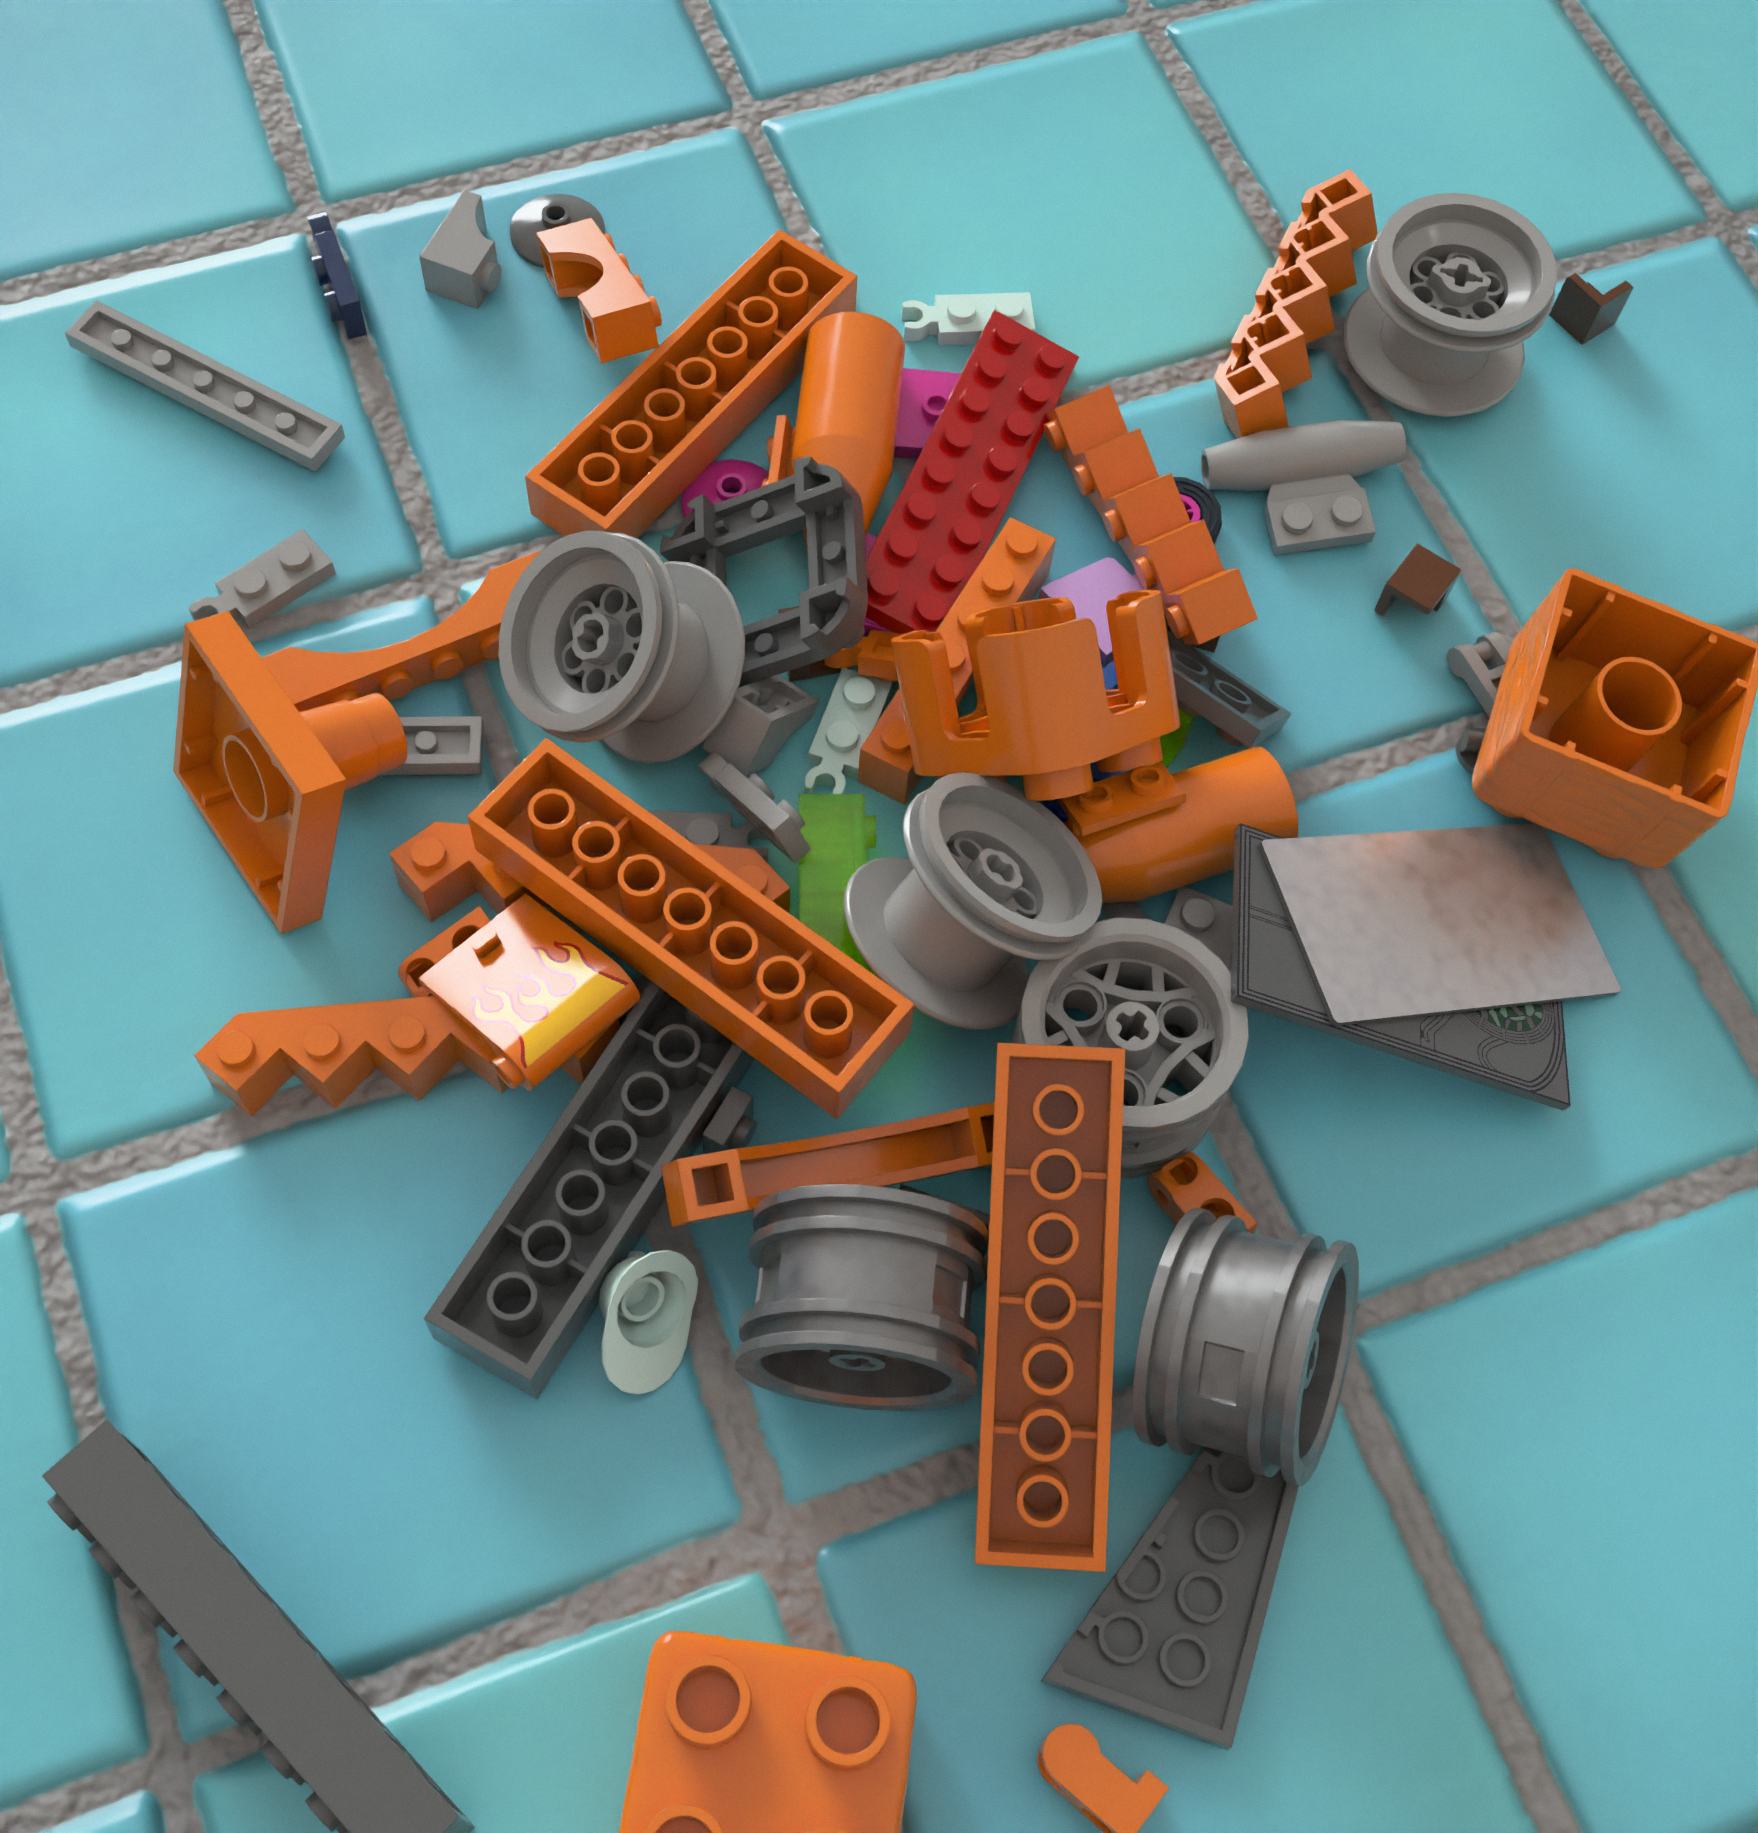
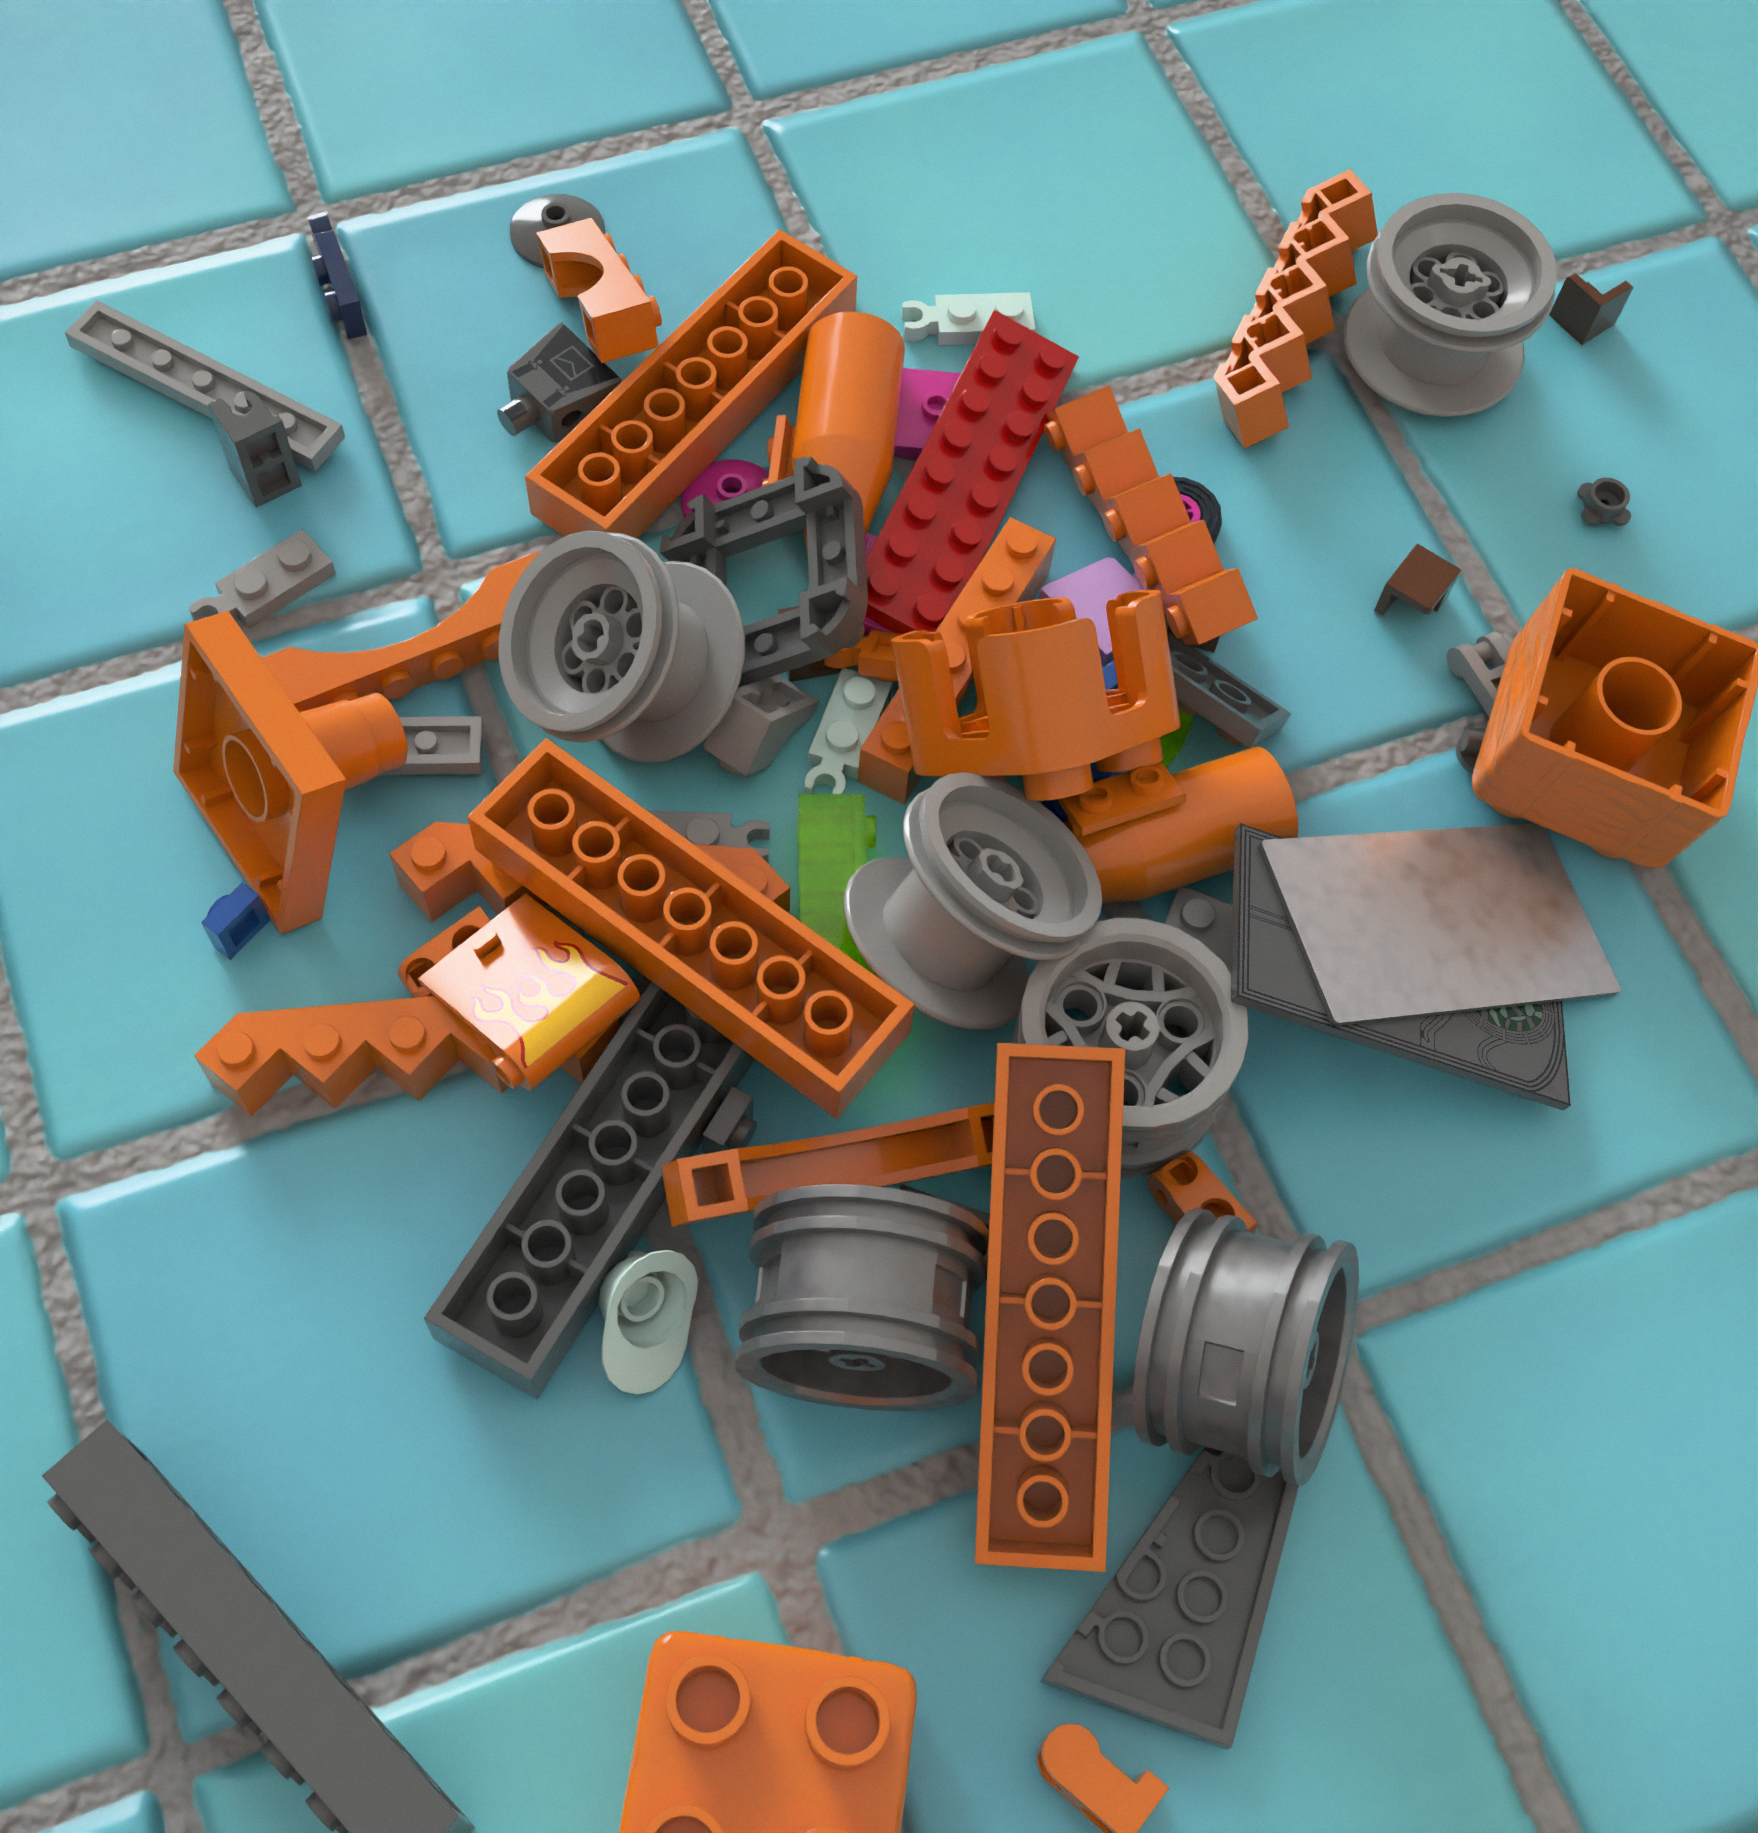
light grey arch [419,190,502,309] -> none
light grey plate [697,751,812,864] -> none
light grey plate [1201,420,1406,556] -> none
none -> blue plate [201,882,270,960]
none -> dark grey hinge [208,391,302,508]
none -> dark grey torso [497,322,622,443]
none -> dark grey plate [1577,478,1631,526]

